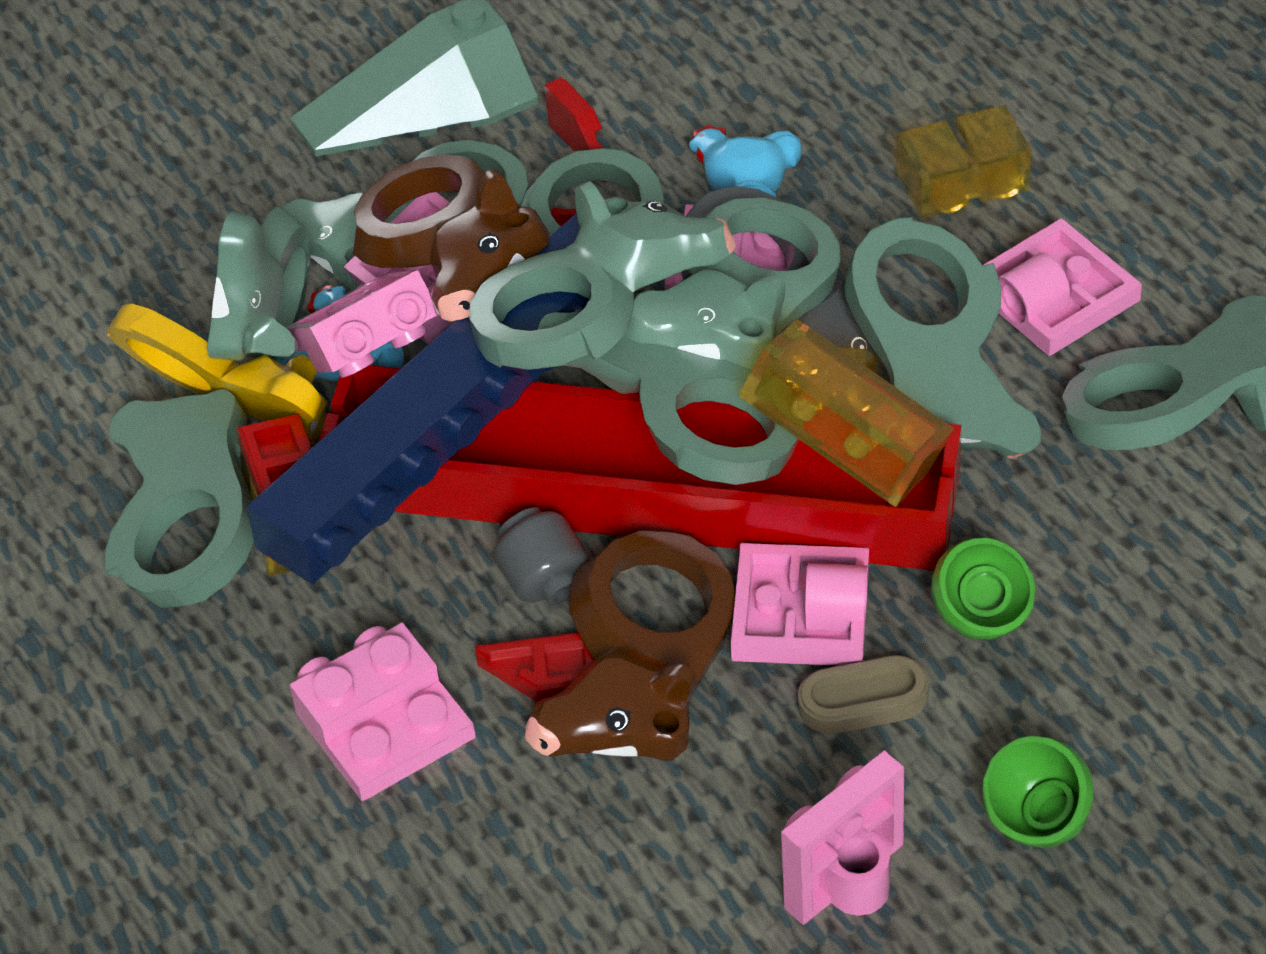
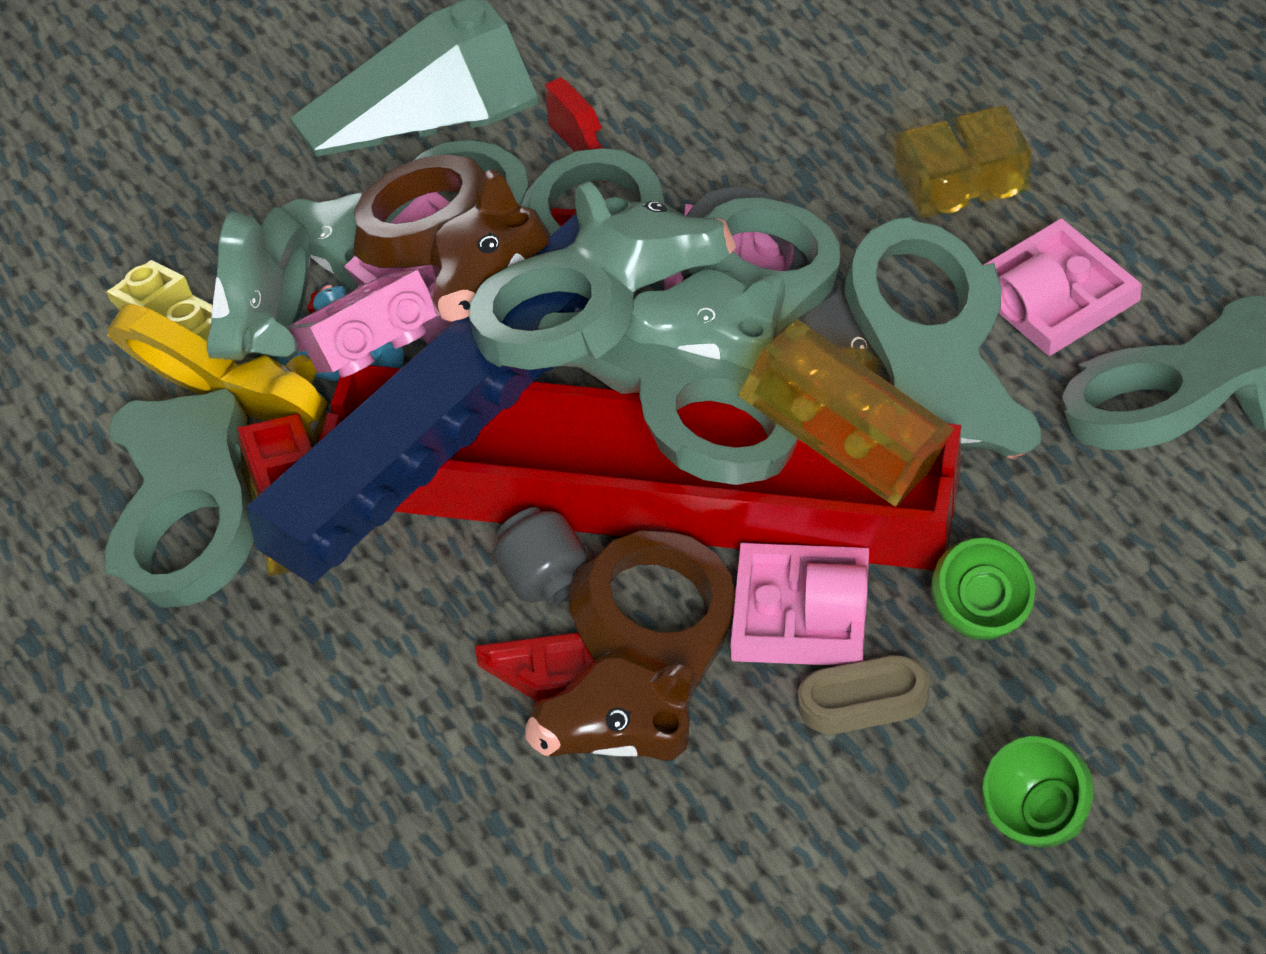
bright pink plate [289,622,476,802] -> none
medium azure animal [689,125,802,197] -> none
bright pink plate [781,750,904,925] -> none
none -> light yellow slope [107,260,213,342]

